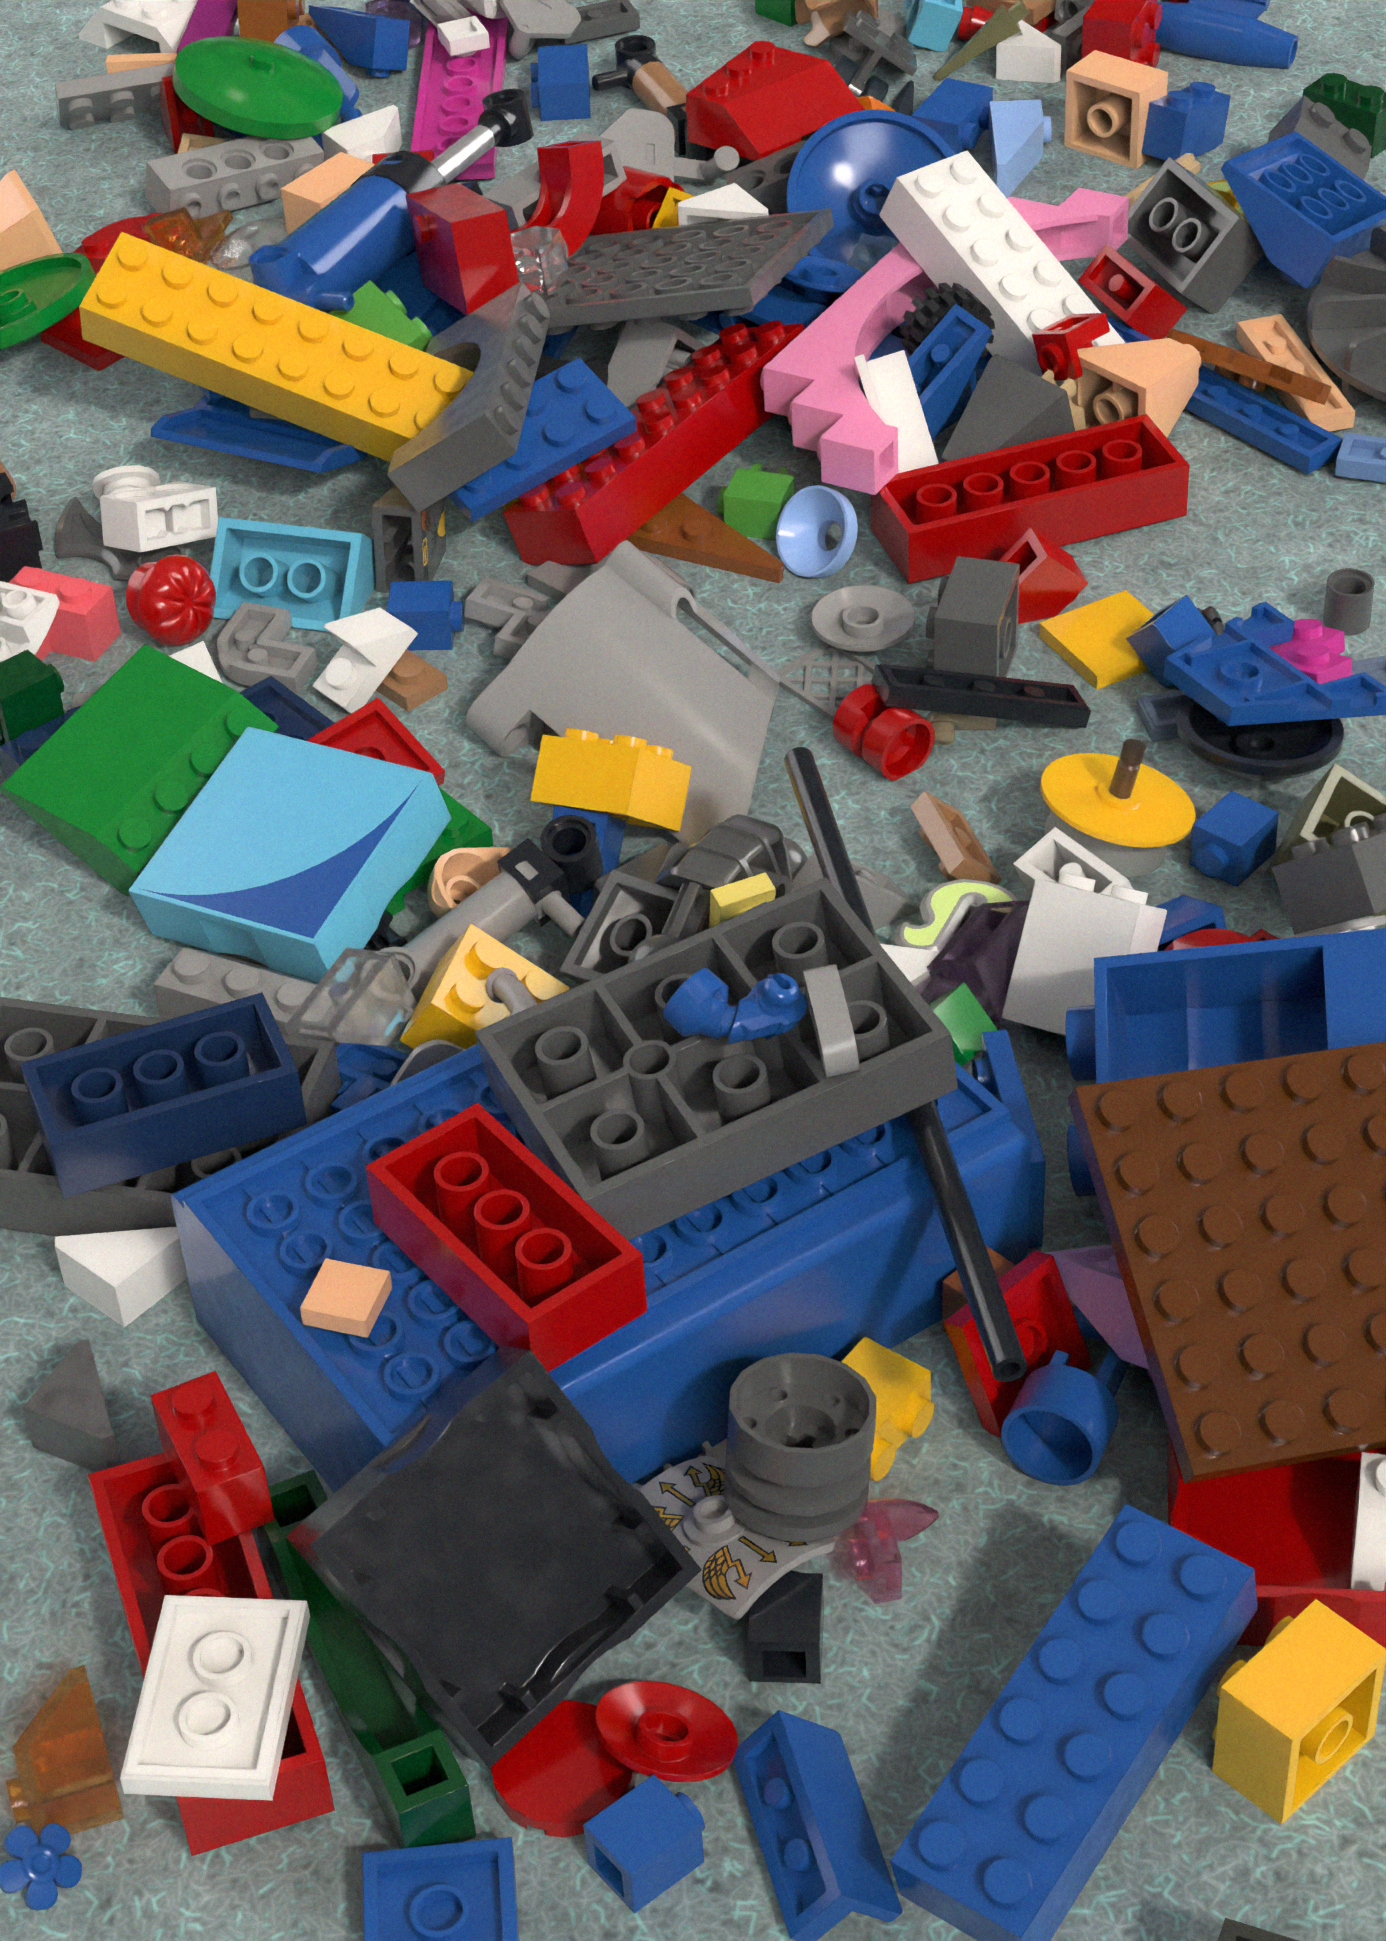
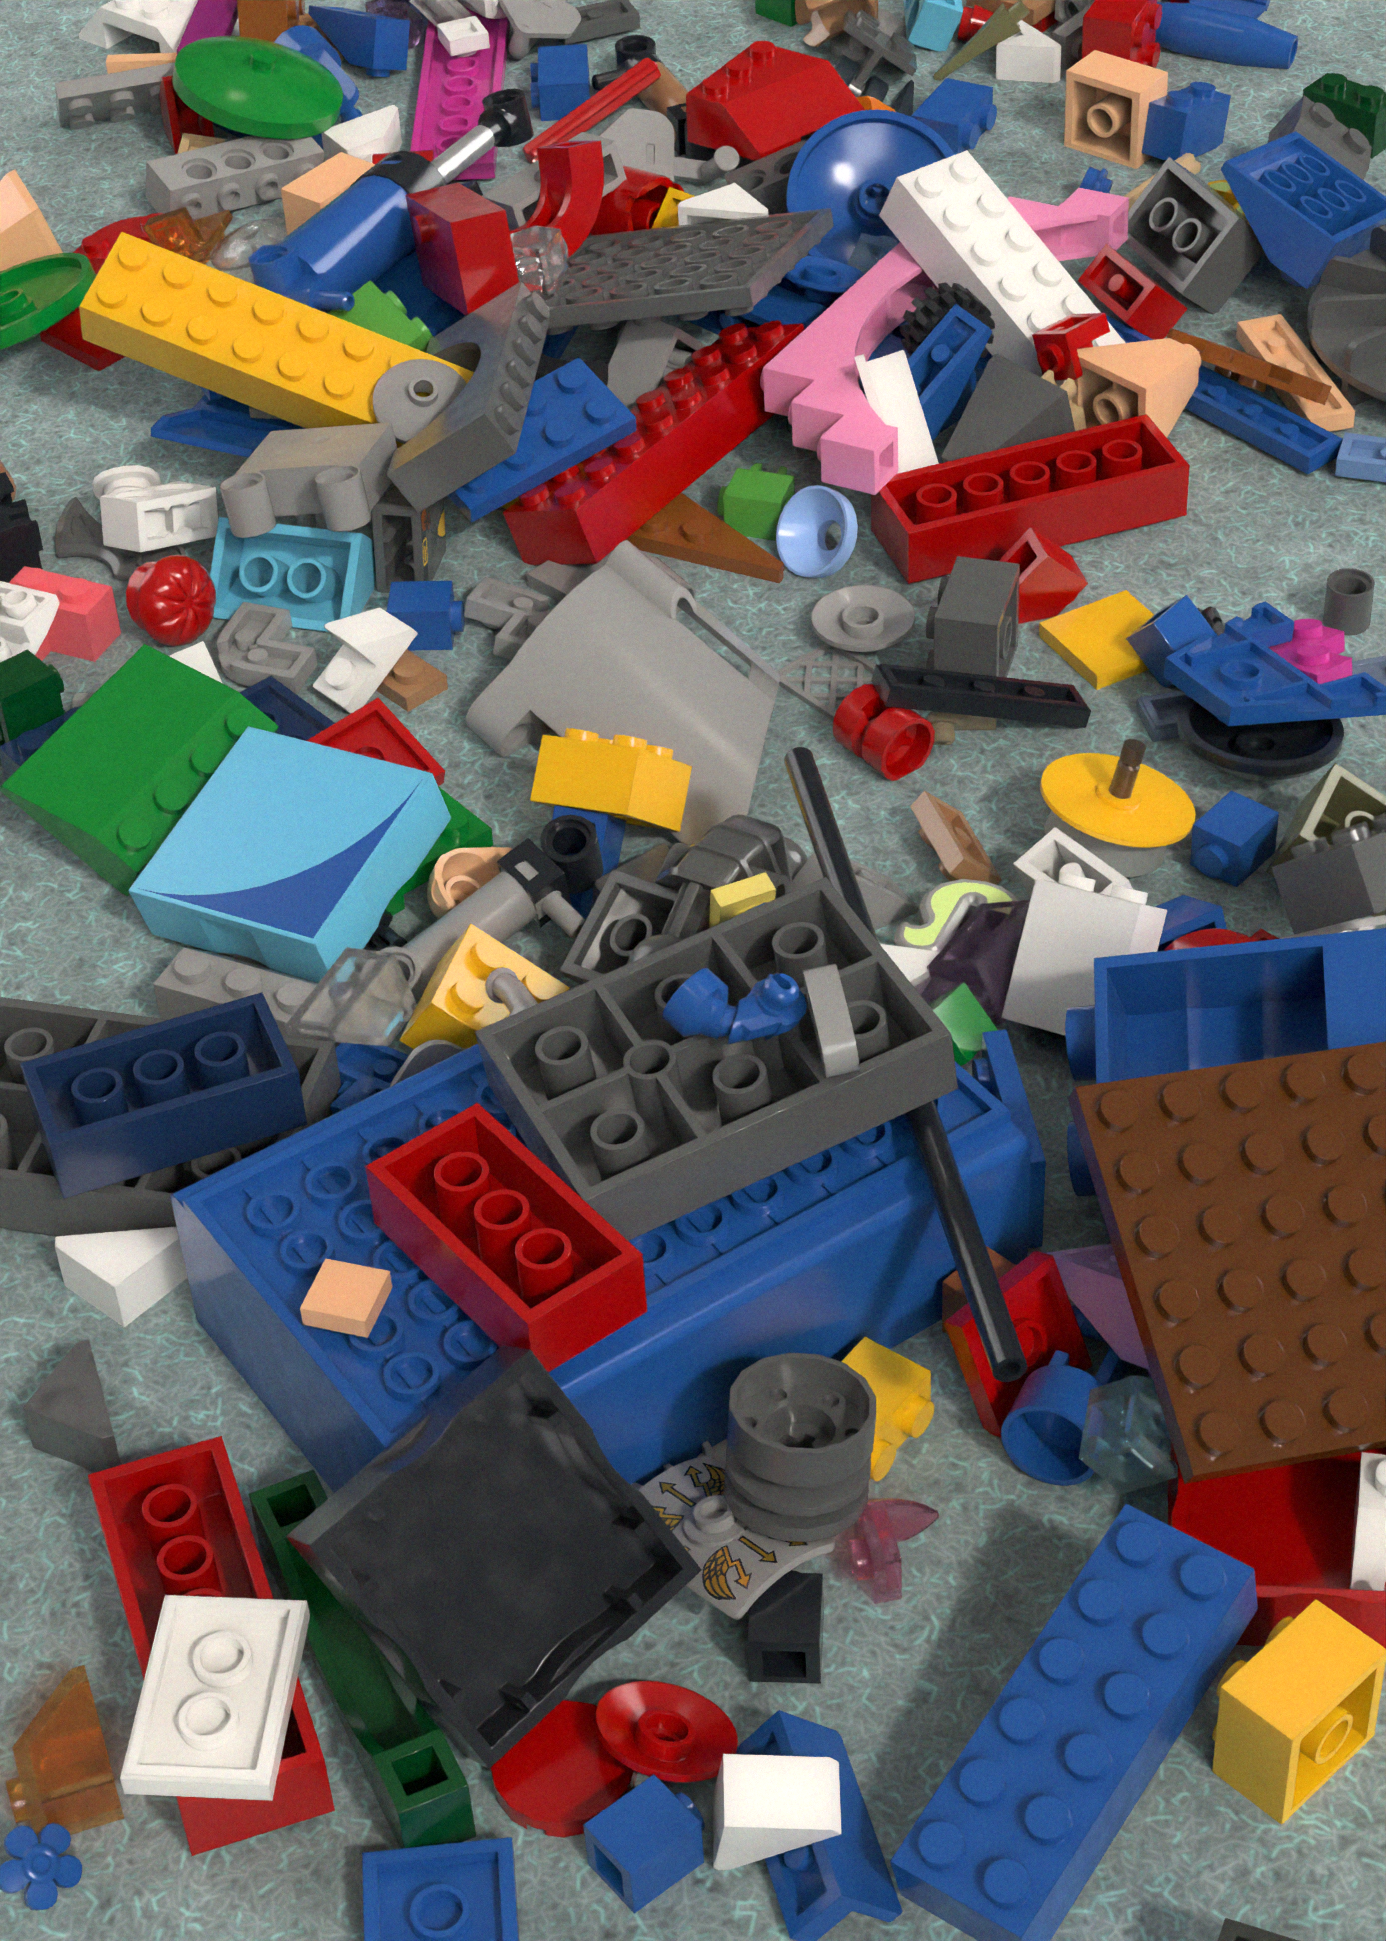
red brick [150,1371,275,1546] -> none
light blue slope [989,100,1051,198] -> none
none -> light grey piece [220,422,397,538]
none -> light grey dish [373,359,467,444]
none -> red axle [522,58,661,164]
none -> white slope [712,1754,842,1870]
none -> clear light blue brick [1079,1375,1178,1494]
none -> blue plate [1080,167,1113,193]

